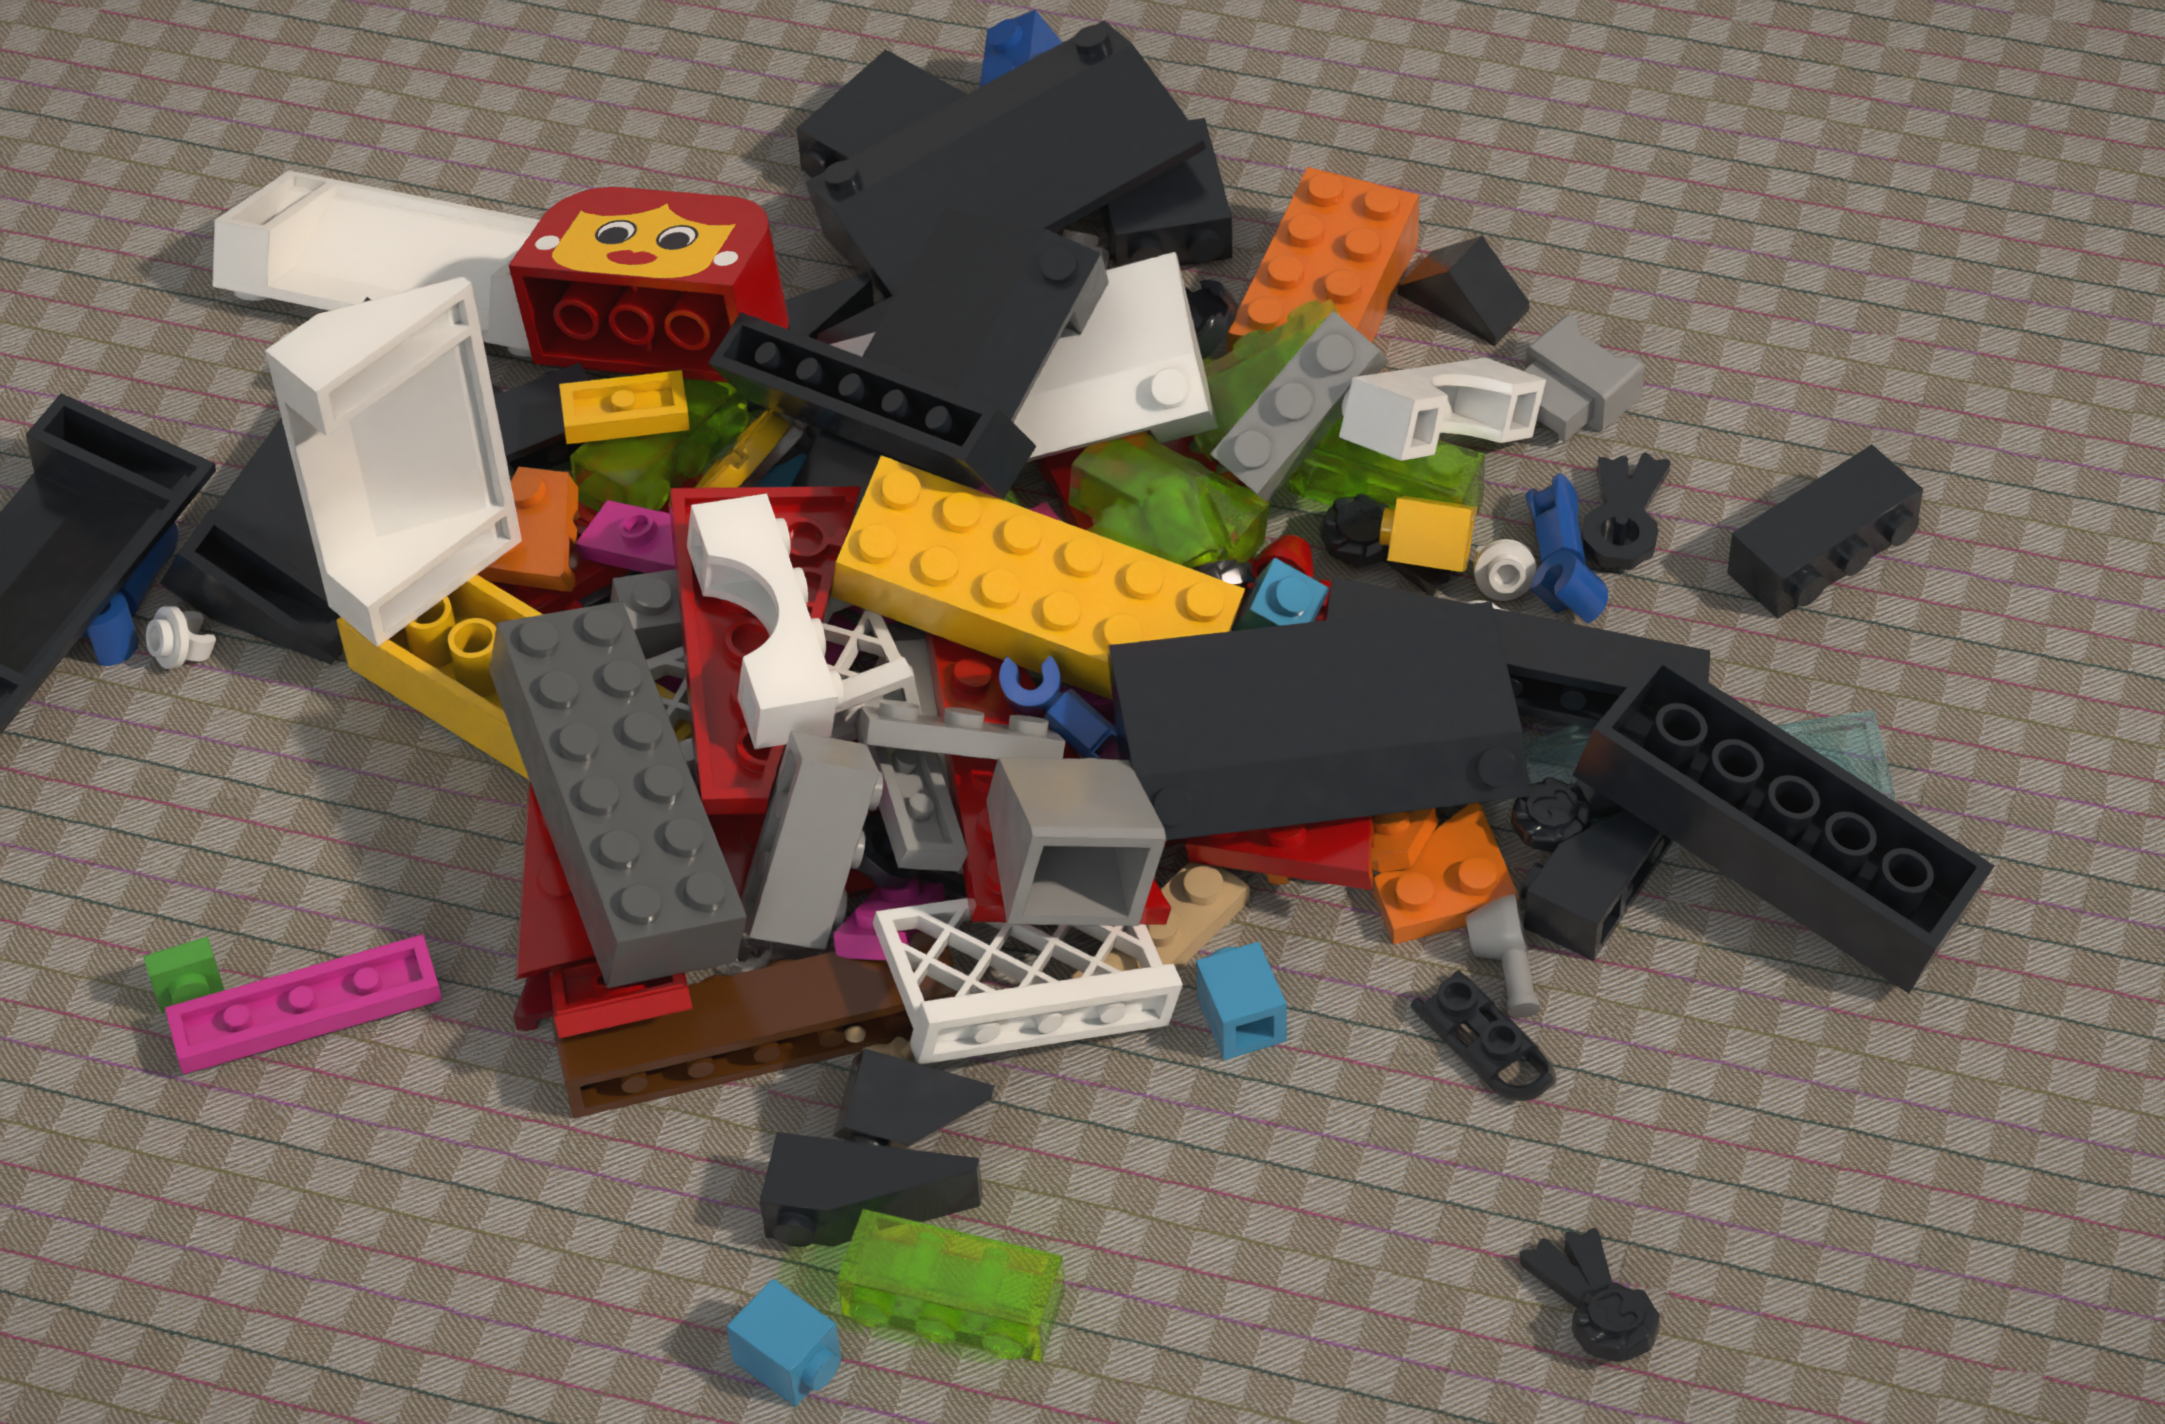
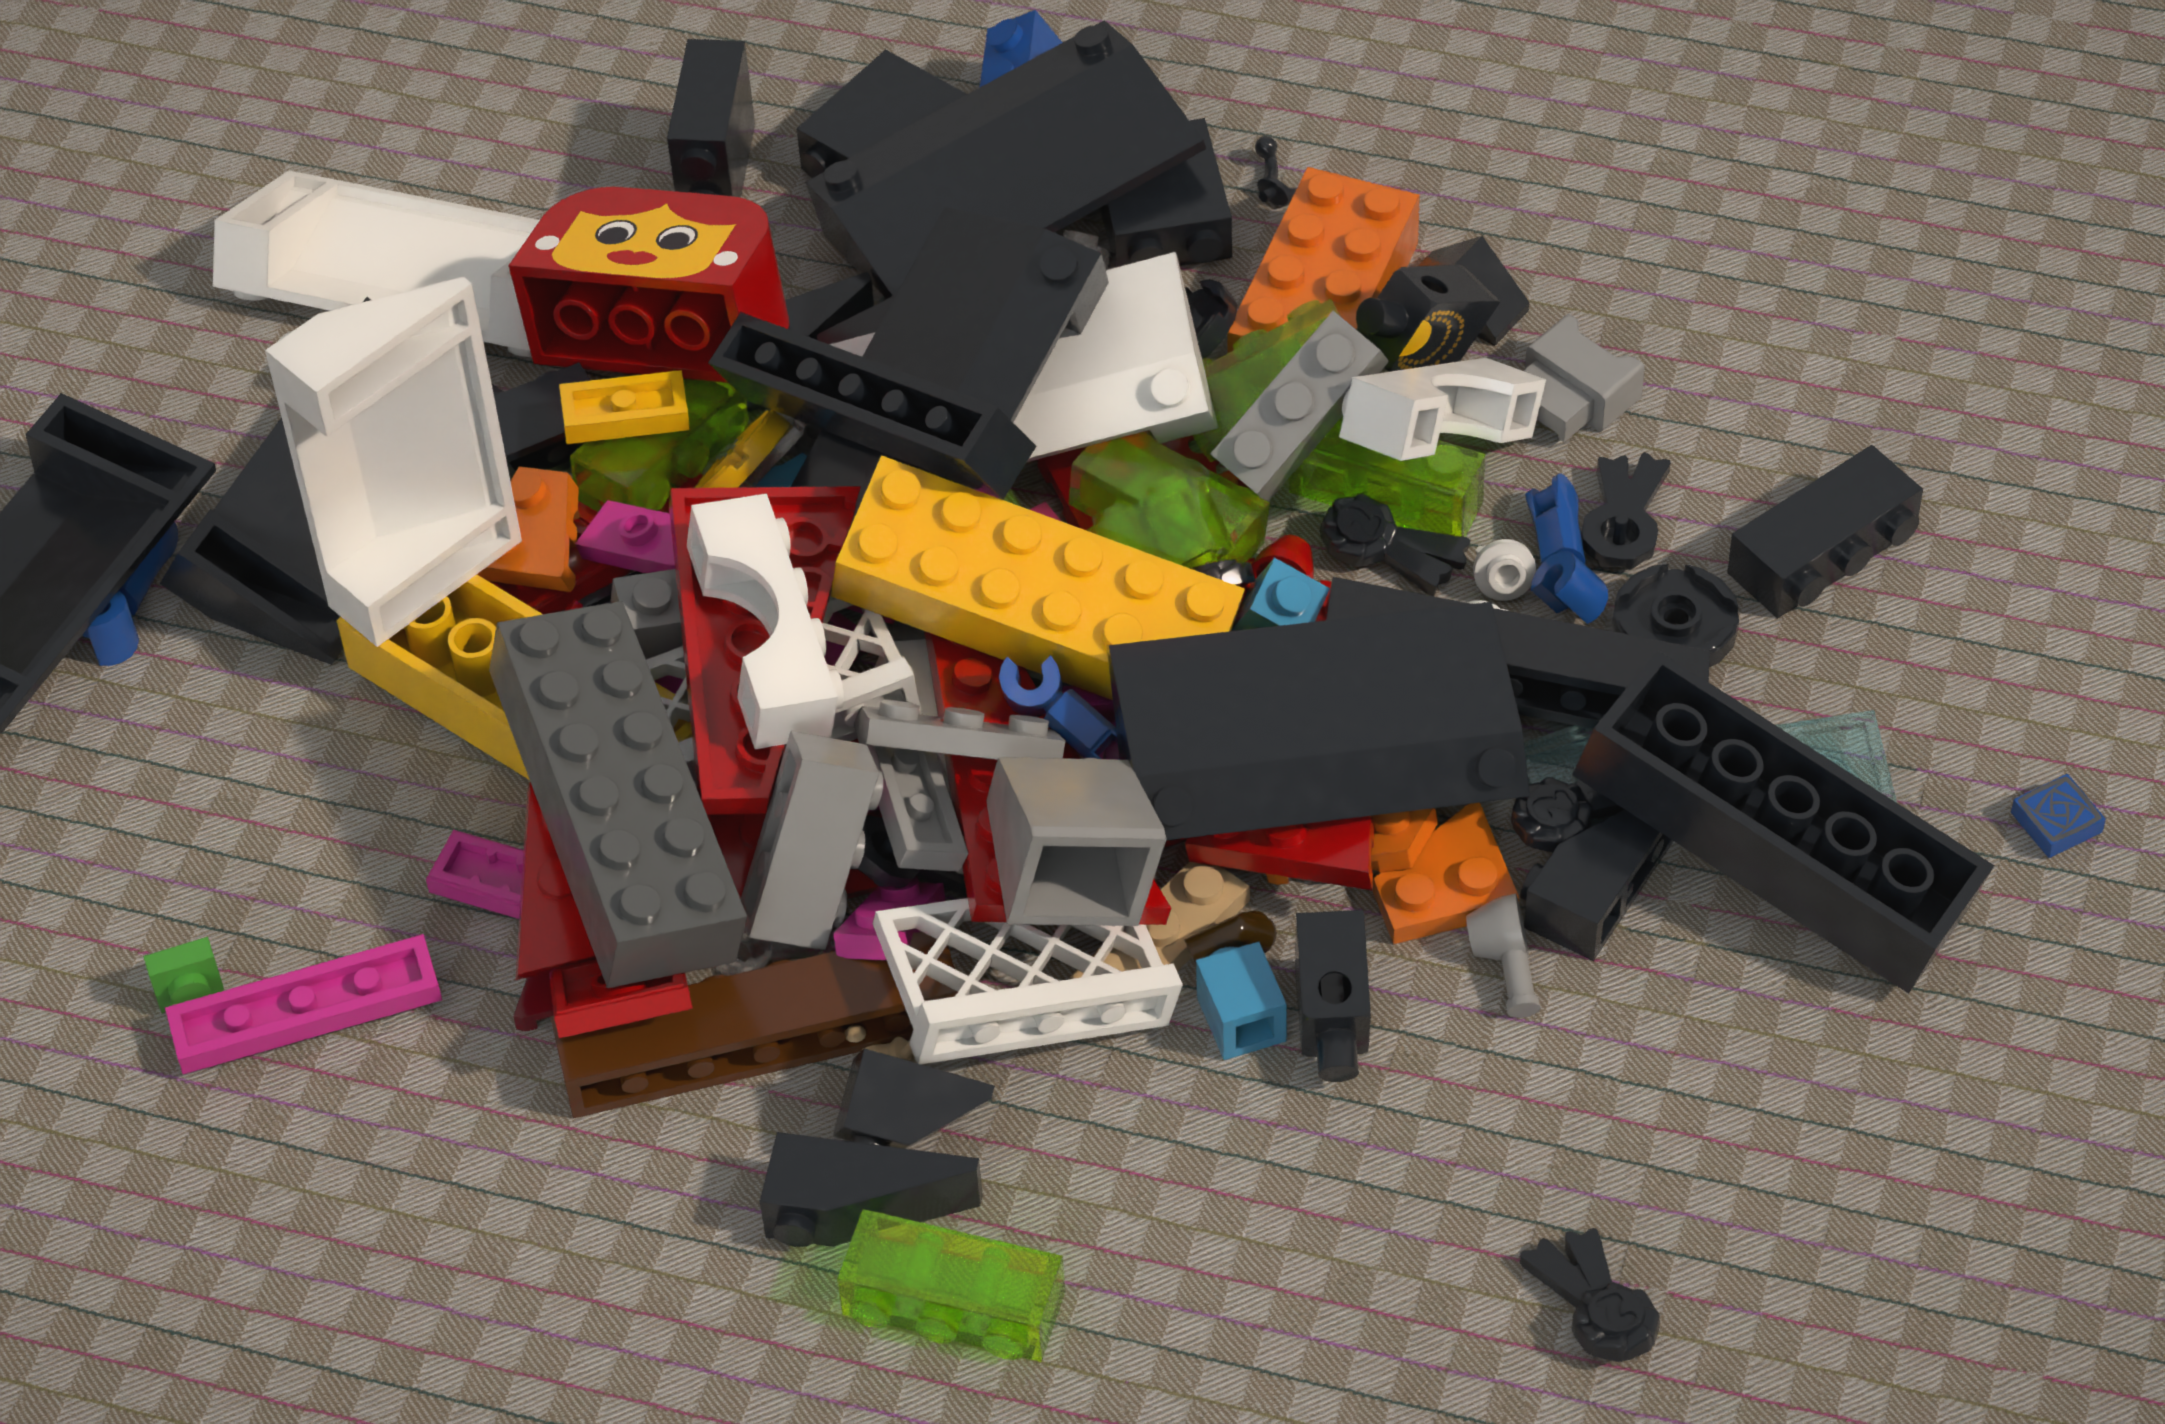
white plate [146,606,216,669] -> none
dark azure brick [726,1278,842,1407] -> none
yellow brick [1379,496,1477,572] -> none
black piece [1410,970,1557,1101] -> none
none -> dark pink plate [426,829,524,919]
none -> black brick [667,39,755,198]
none -> dark brown arm [1184,910,1277,964]
none -> black piece [1255,136,1297,206]
none -> black torso [1295,910,1371,1082]
none -> black torso [1356,265,1500,372]
none -> black plate [1612,564,1740,667]
none -> blue tile [2011,773,2106,858]

